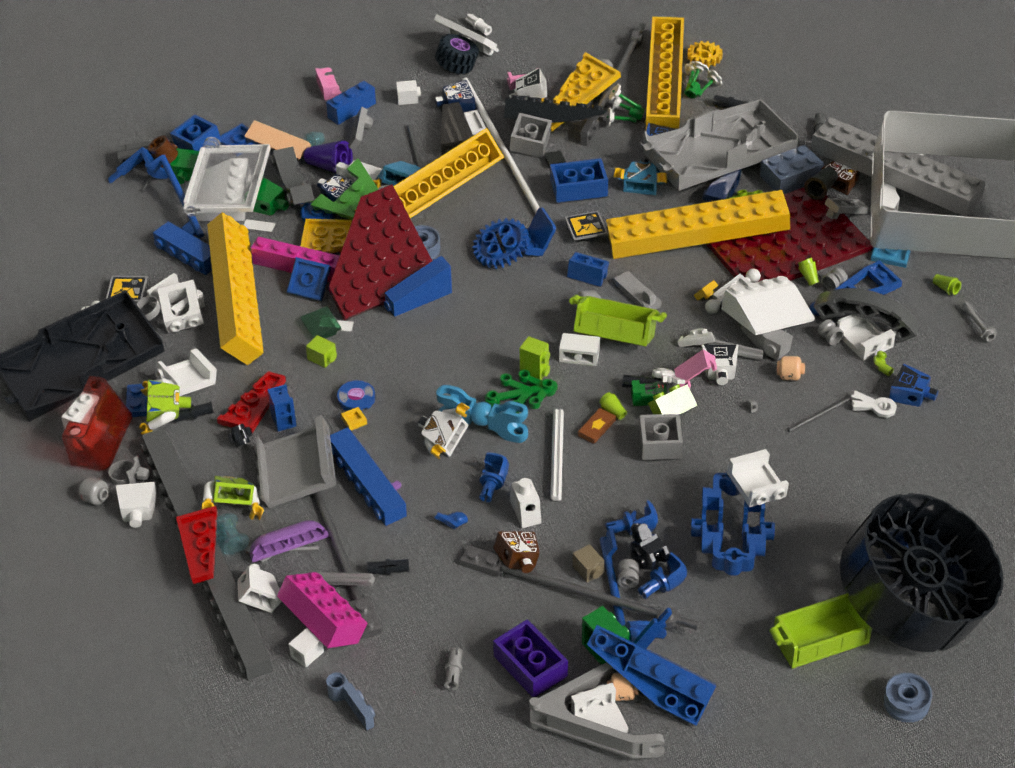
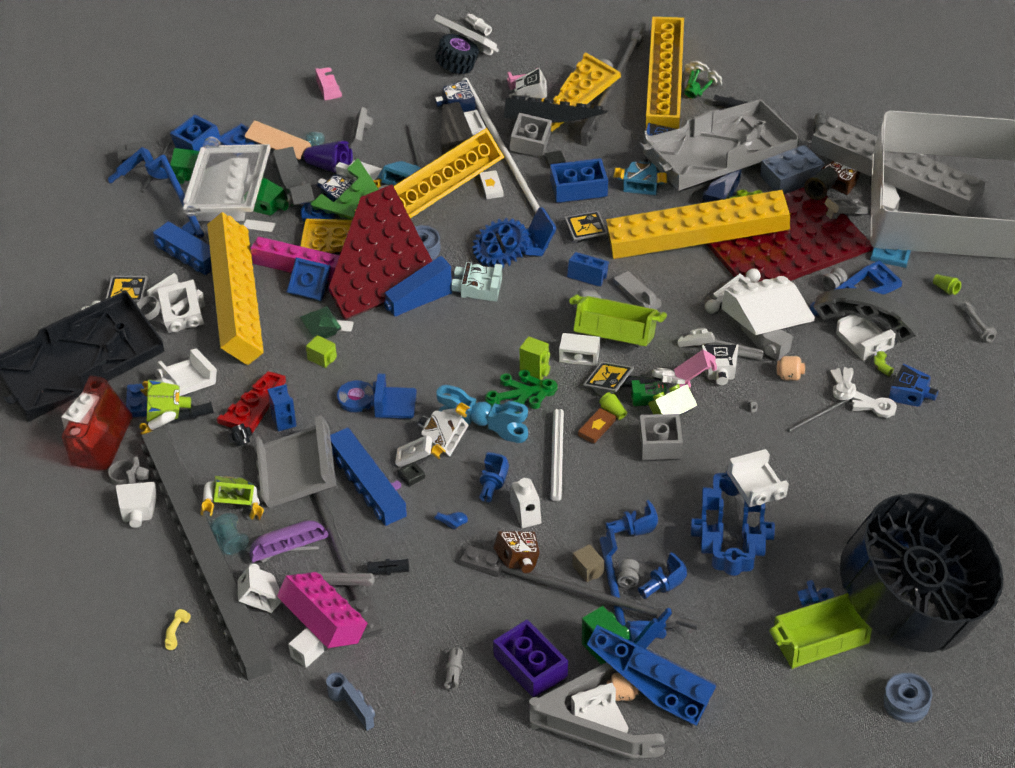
light grey head [78,477,109,505] -> none
reddish brown piece [148,135,178,167] -> none
red wing [176,506,218,584] -> none
blue brick [326,81,376,125] -> none
yellow plate [341,407,367,431] -> none
white brick [396,80,421,105] -> none
plant [606,84,645,127] -> none
black hinge [630,523,669,570] -> none
yellow gear [687,41,723,68] -> none
yellow plate [693,280,718,301] -> none
lime cone [798,257,819,286] -> none
light grey wheel [818,319,844,345] -> none
none -> light yellow piece [165,609,191,650]
none -> blue bracket [371,374,417,418]
none -> white plate [395,435,432,468]
none -> pearl dark grey tile [398,462,426,487]
none -> light aqua hips [452,262,502,302]
none -> white tile [480,170,503,199]
none -> piece [583,361,634,395]
none -> blue hips [797,580,835,607]
none -> white piece [831,367,857,400]

